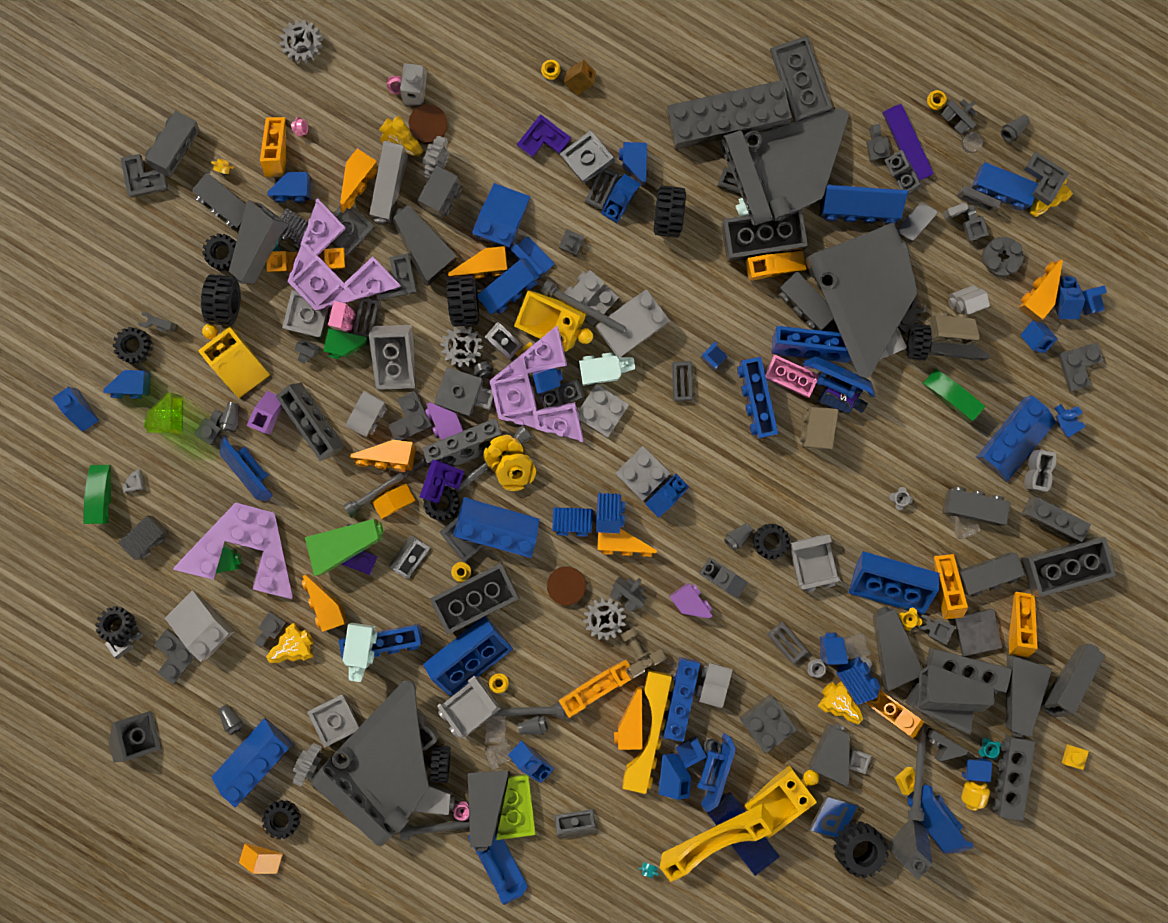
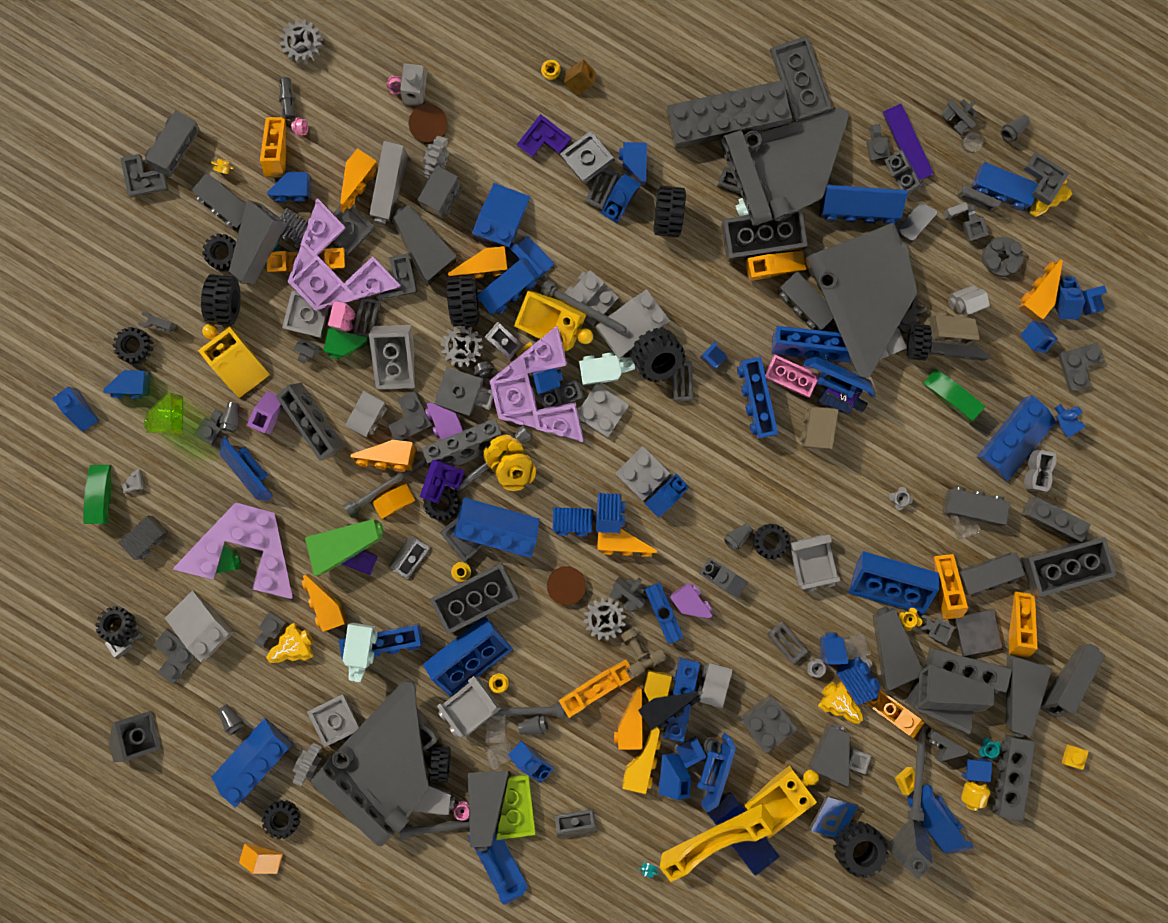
yellow rock [379,115,423,156] -> none
dark grey tile [559,229,584,256] -> none
yellow plate [927,90,947,110] -> none
none -> dark grey pin [278,77,295,119]
none -> black tyre [631,328,686,382]
none -> black slope [638,691,703,730]
none -> blue piece [645,582,683,644]

